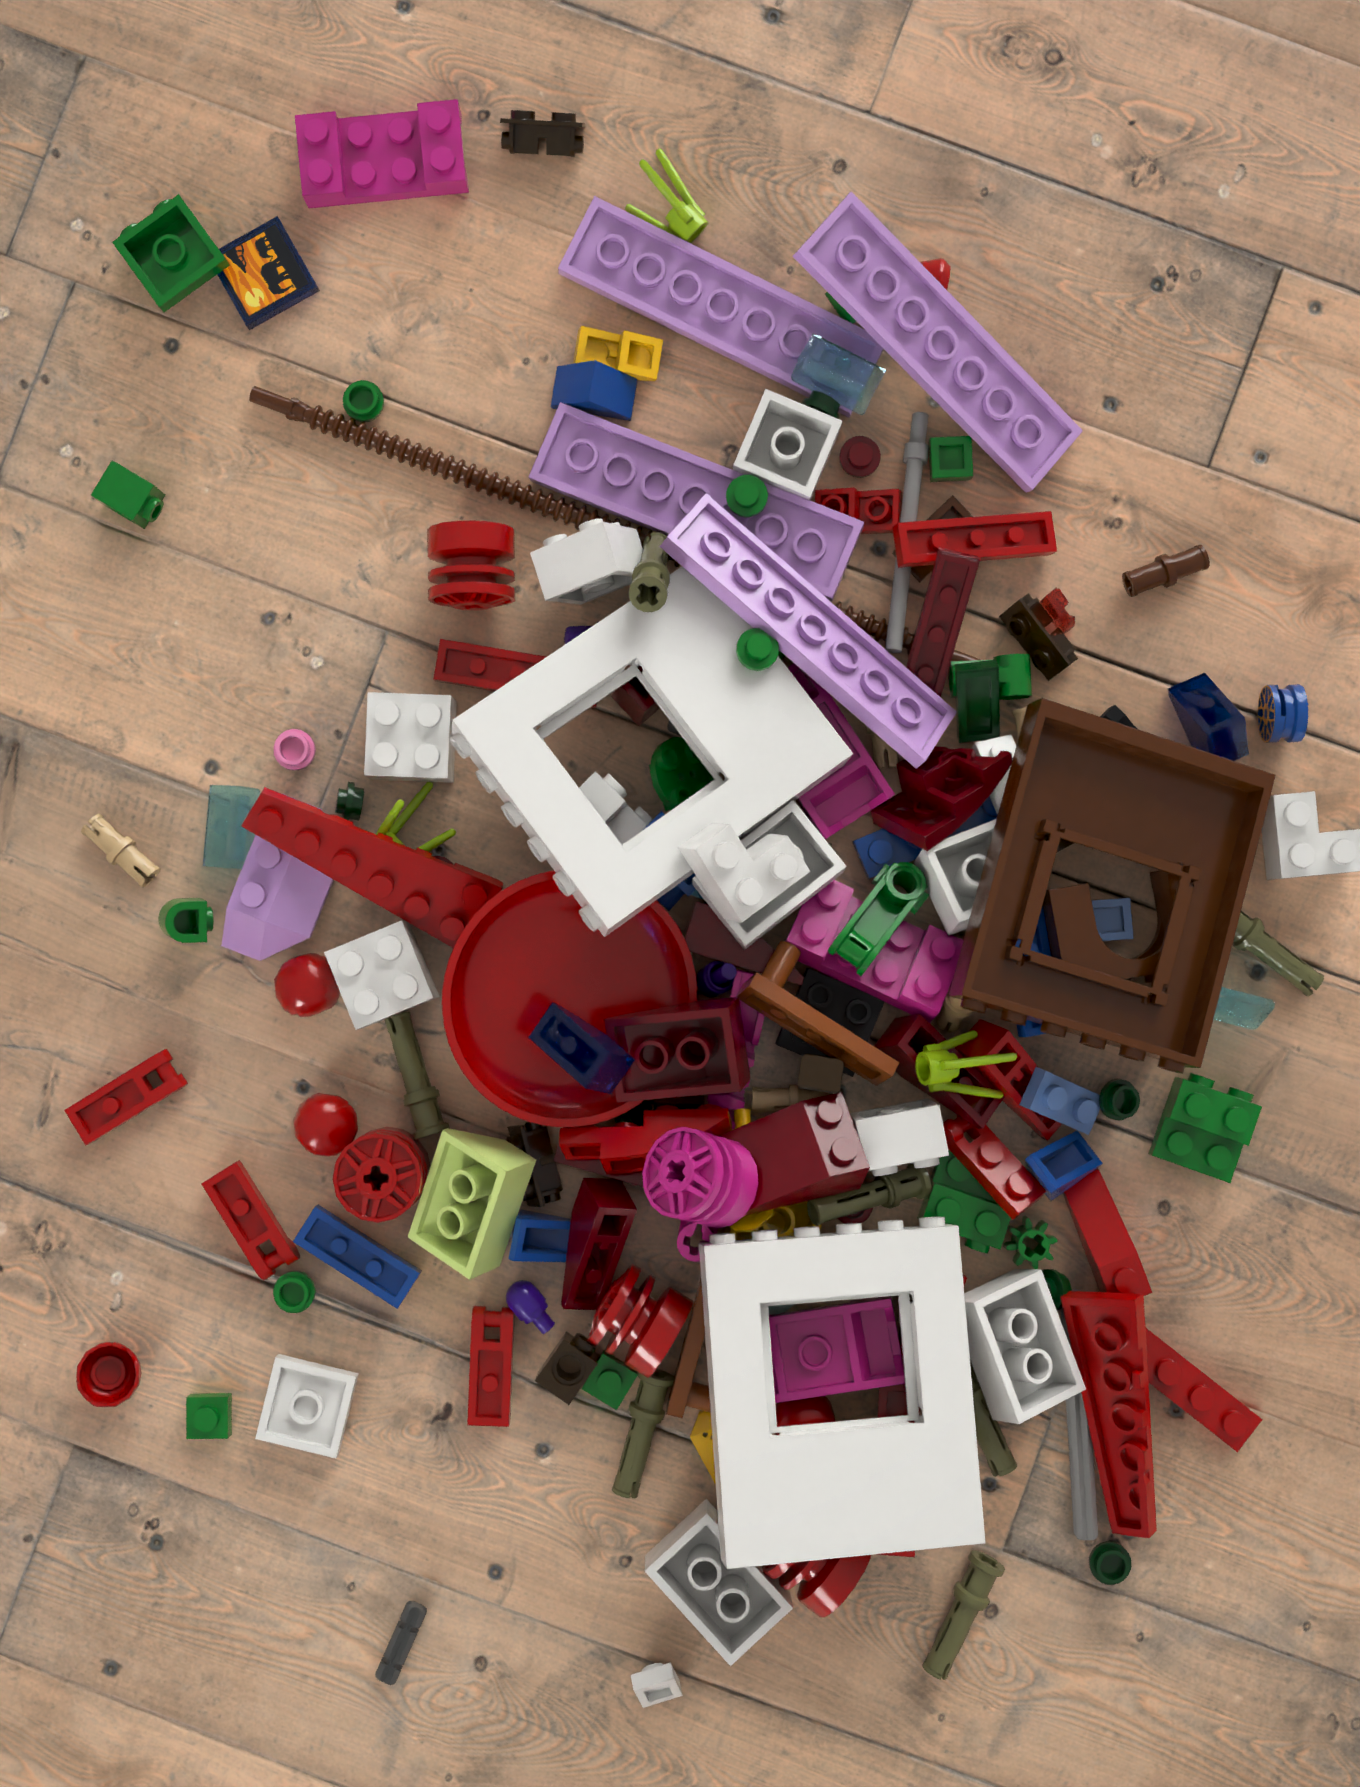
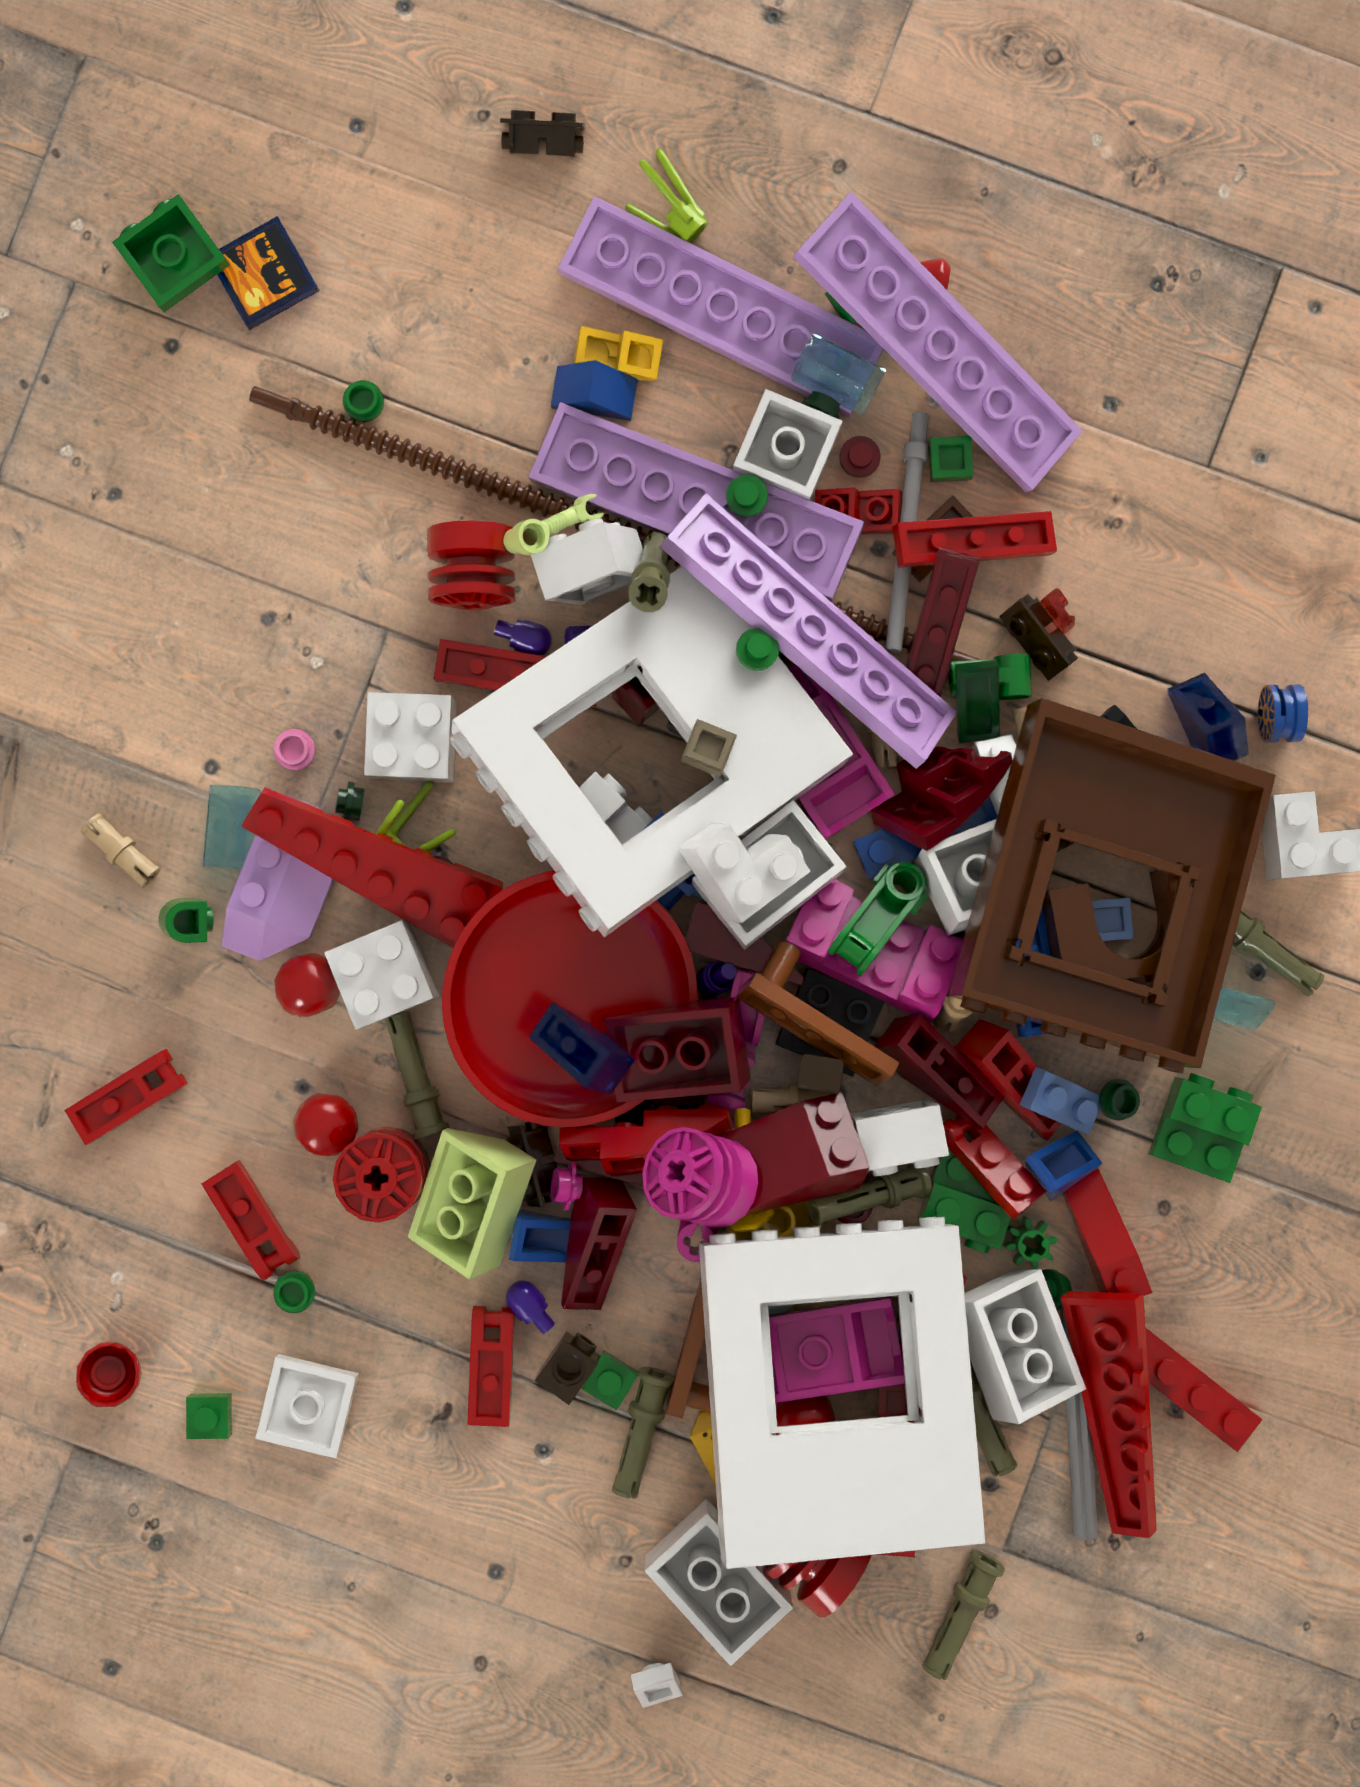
green brick [91,460,165,529] -> none
blue plate [293,1205,422,1309] -> none
dark pink piece [295,99,469,209] -> none
dark grey axle [375,1601,427,1685] -> none
red wheel [587,1263,693,1378] -> none
green plate [649,737,714,812] -> none
lime plant [915,1030,1017,1099] -> none
dark green plate [1089,1541,1131,1585] -> none
reddish brown pin [1122,545,1210,597] -> none
none -> dark purple cylinder [494,619,552,655]
none -> yellowish green brick [503,494,604,555]
none -> dark pink plate [551,1162,583,1211]
none -> dark tan tile [680,719,737,777]

